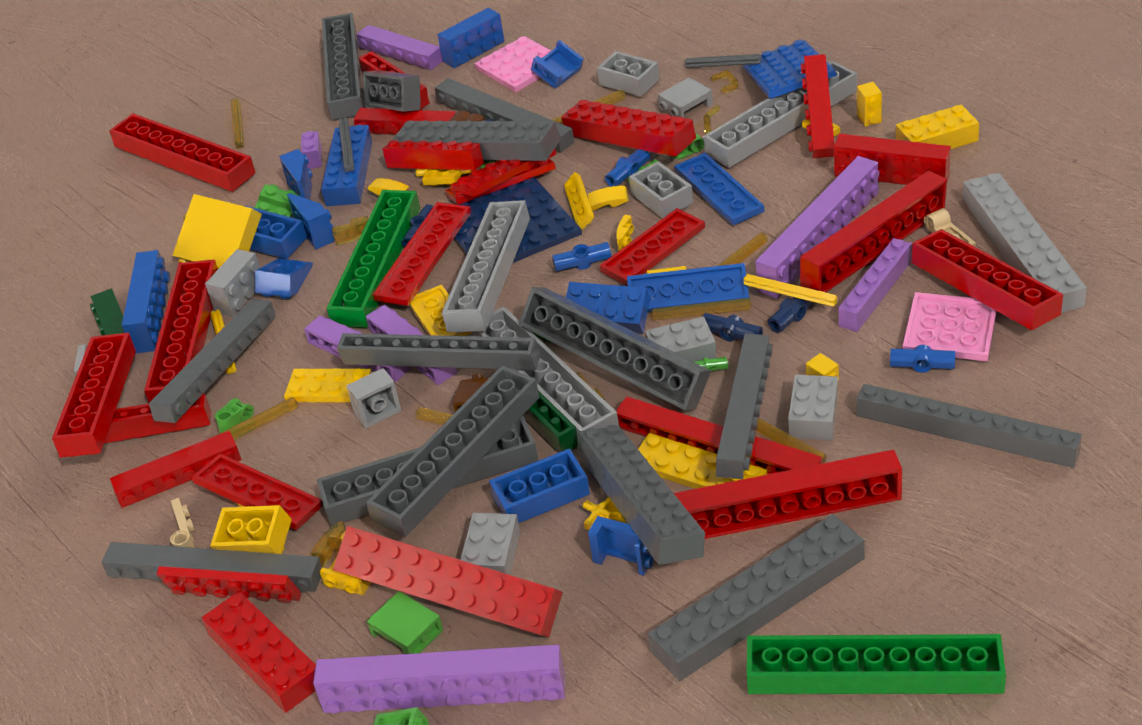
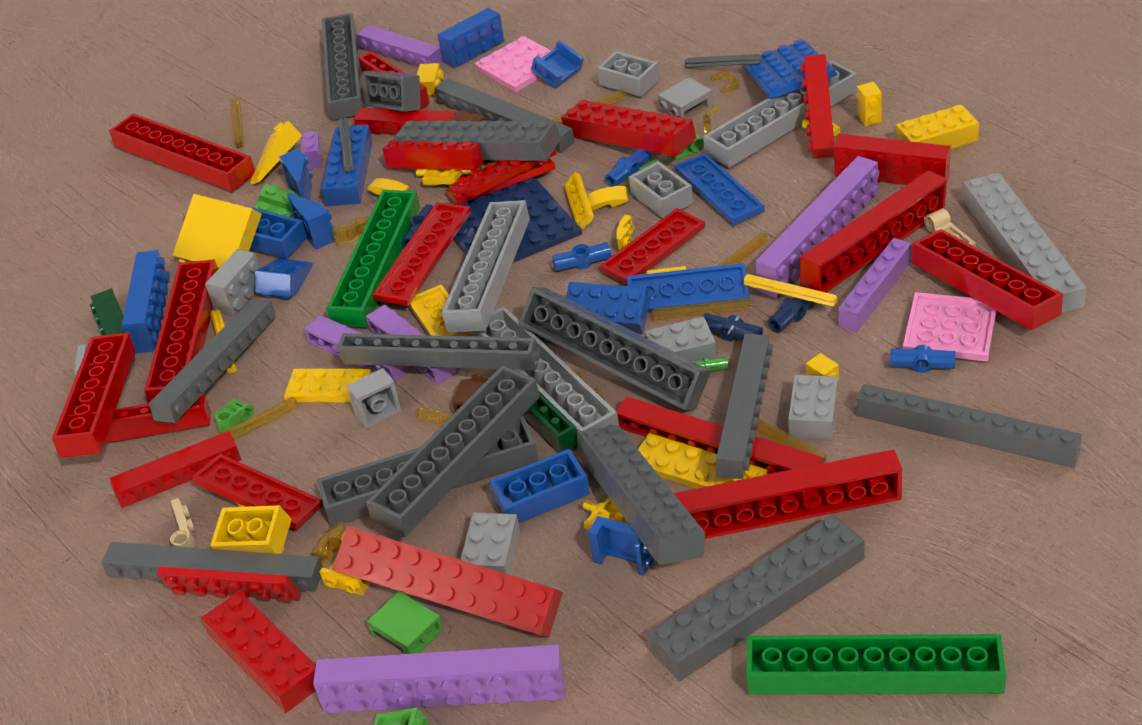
none -> yellow wedge [250,121,302,185]
none -> yellow brick [417,63,443,96]

